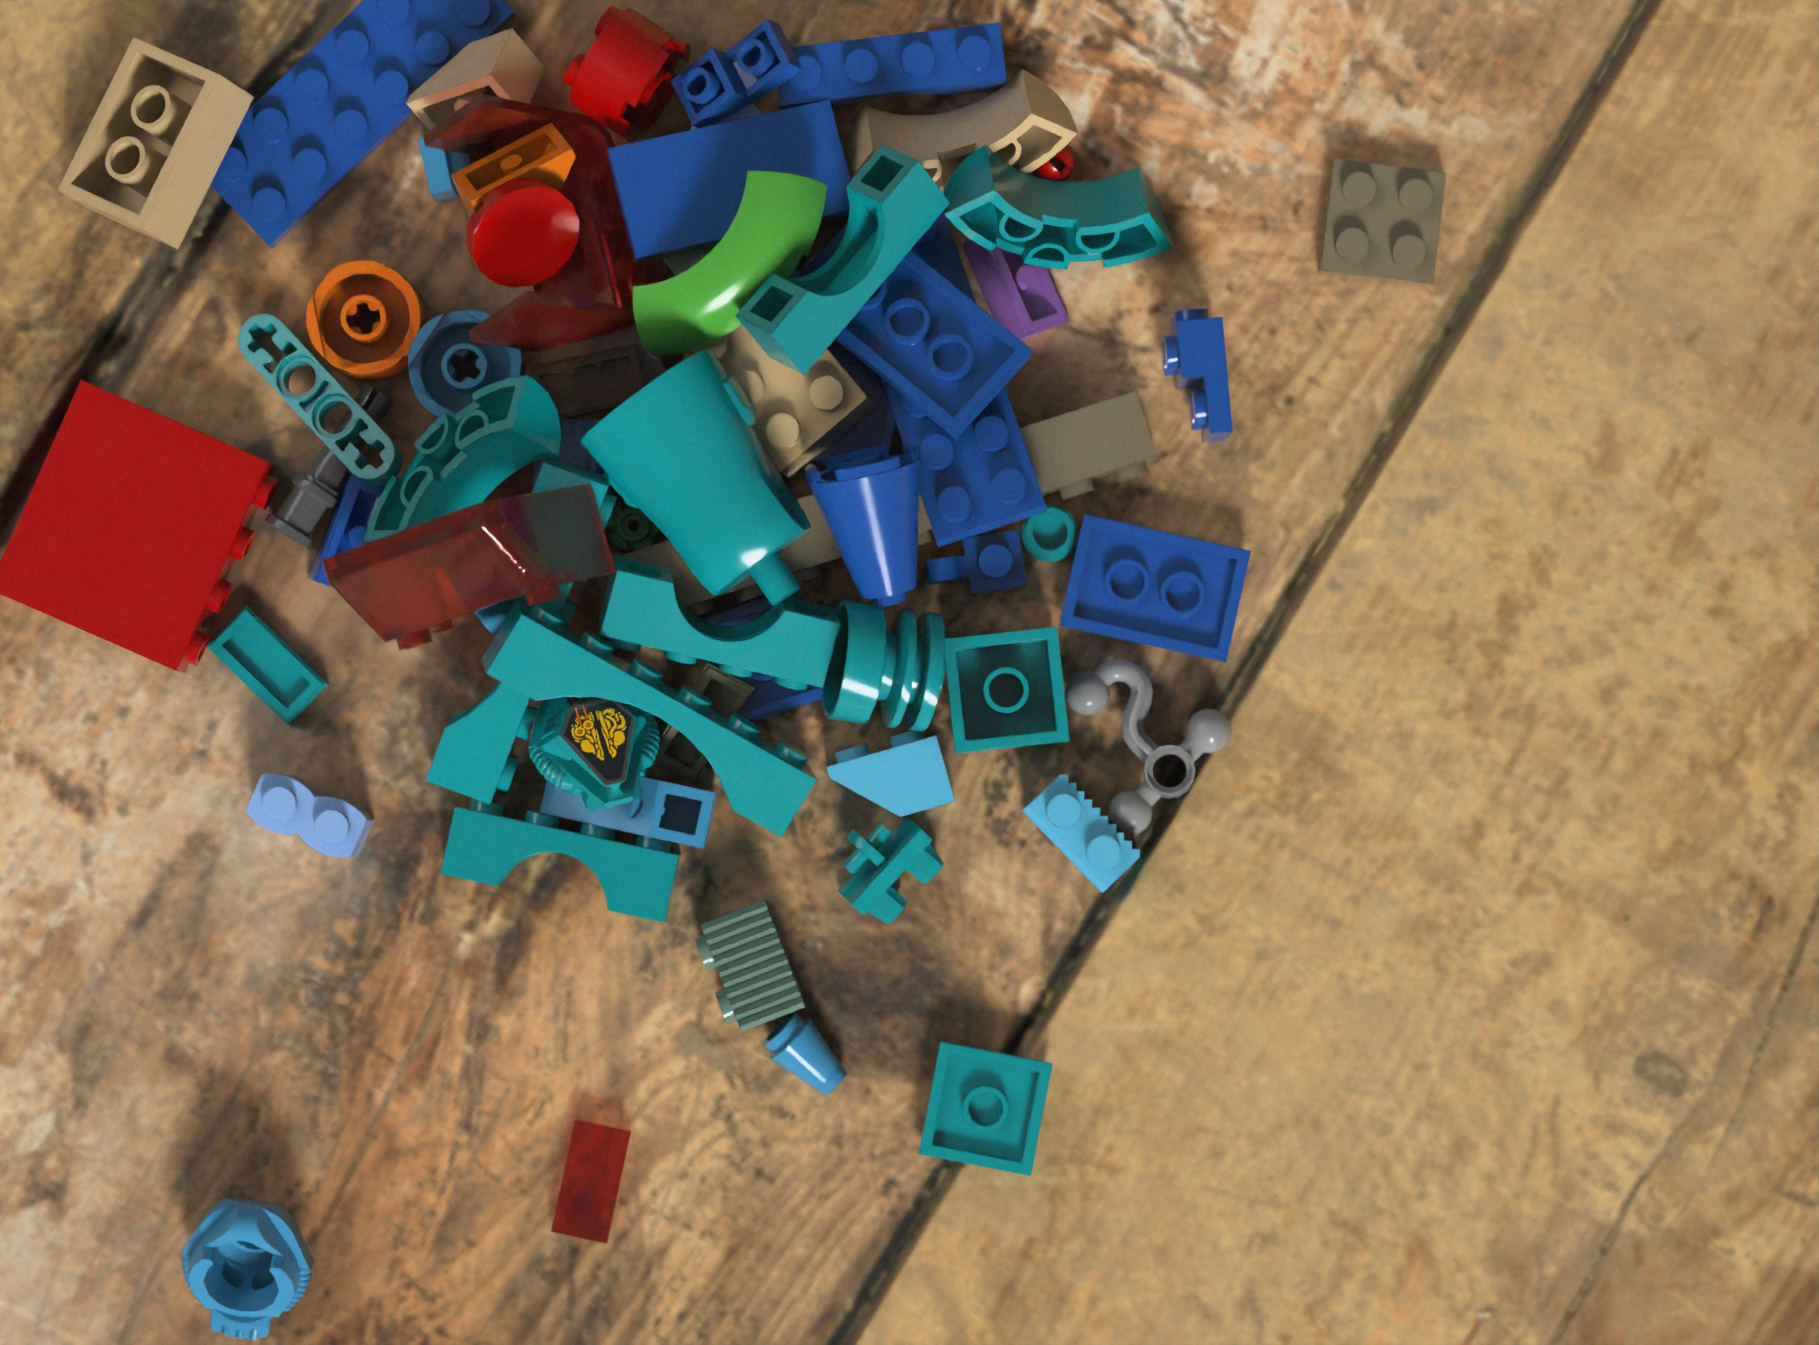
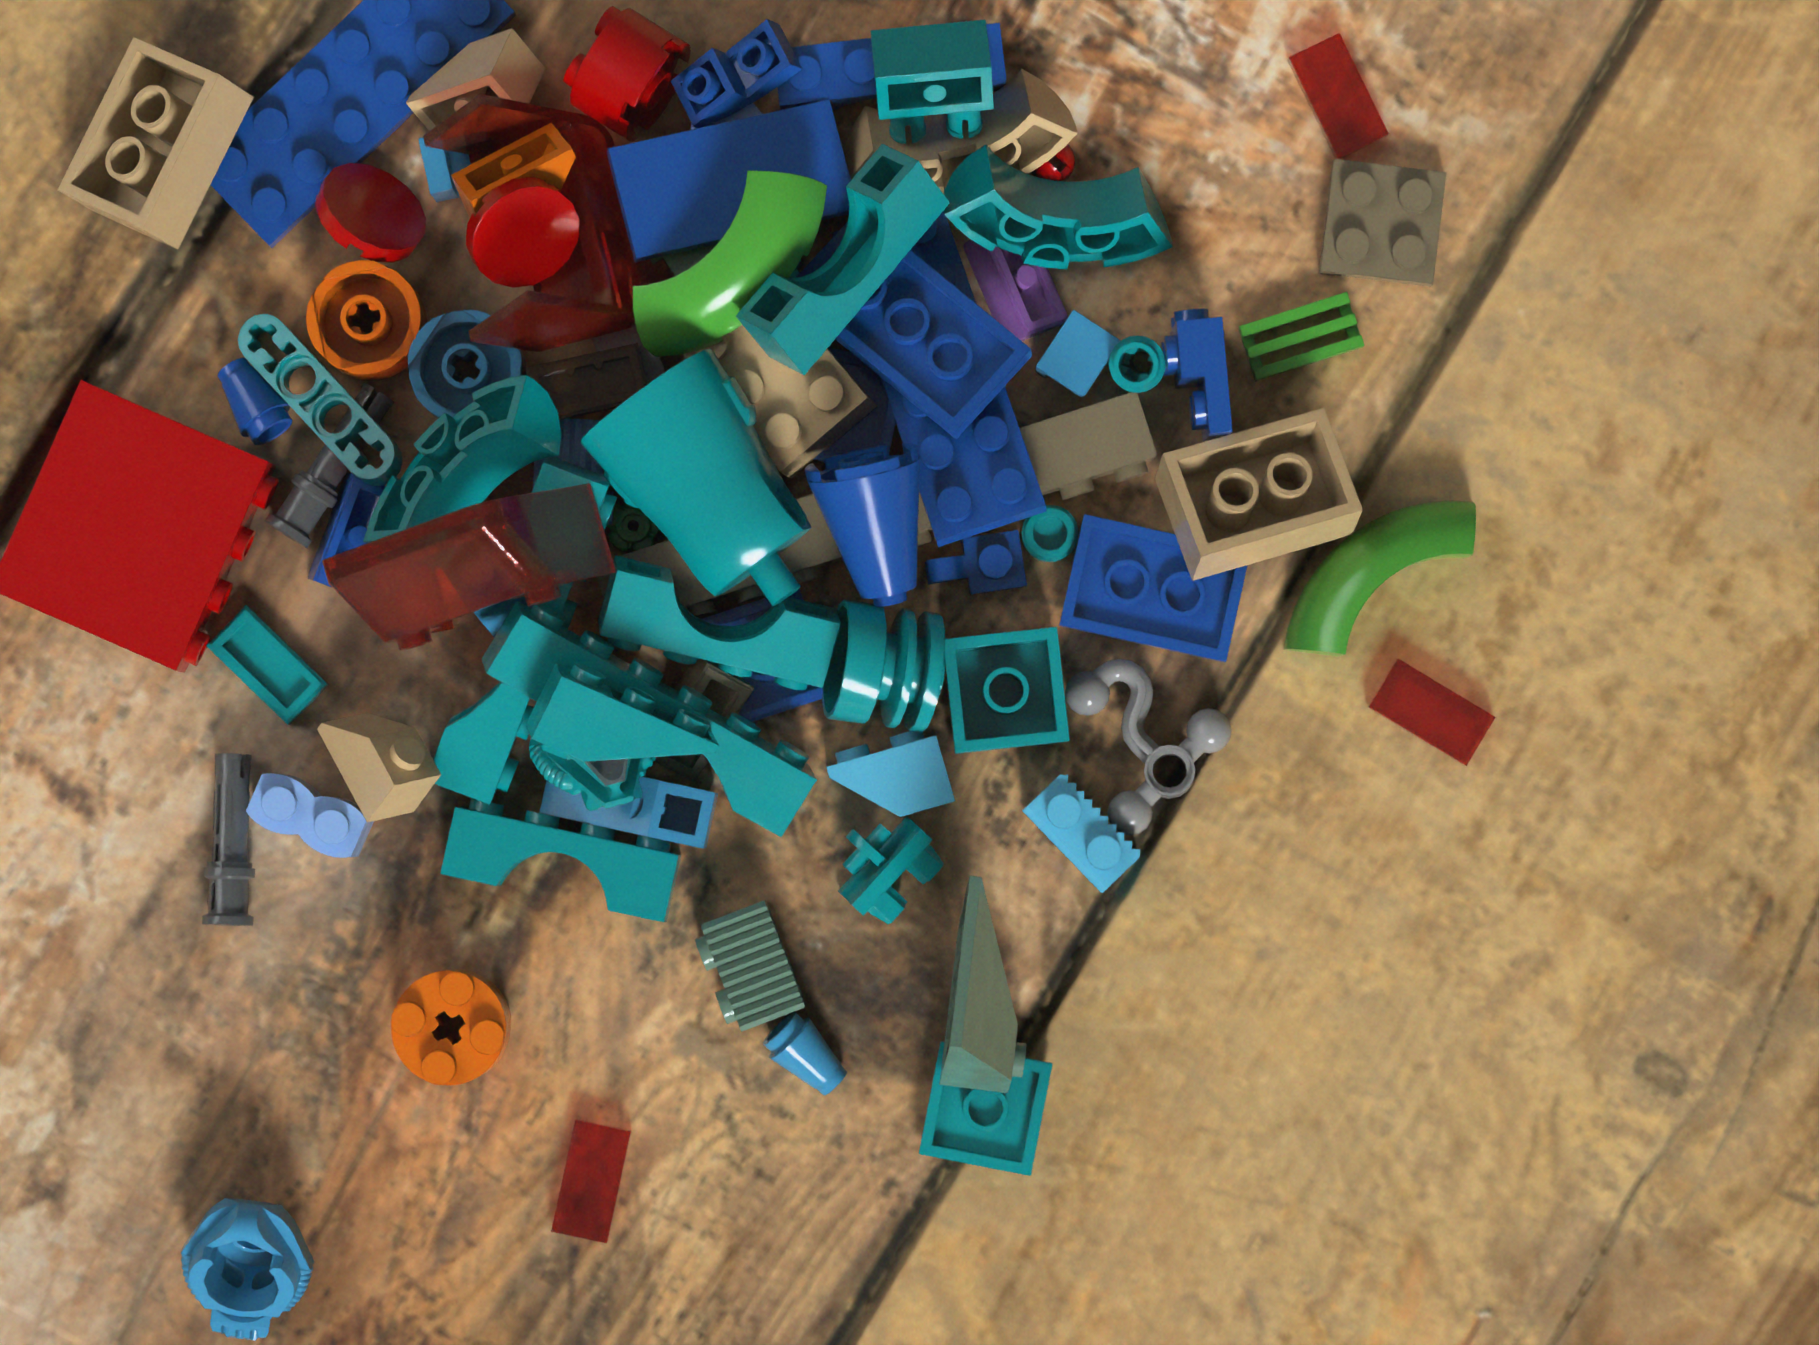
none -> dark grey pin [202,753,255,926]
none -> blue cone [217,358,292,445]
none -> red tile [315,163,426,263]
none -> tan slope [317,713,441,823]
none -> orange brick [391,969,511,1086]
none -> teal slope [526,662,719,762]
none -> teal brick [870,20,994,144]
none -> sand green slope [939,876,1026,1093]
none -> dark azure panel [1036,309,1121,397]
none -> teal cone [1109,336,1166,393]
none -> tan brick [1155,408,1363,581]
none -> bright green tile [1238,292,1365,382]
none -> bright green brick [1283,501,1476,657]
none -> clear red tile [1287,33,1389,159]
none -> clear red tile [1367,659,1496,766]

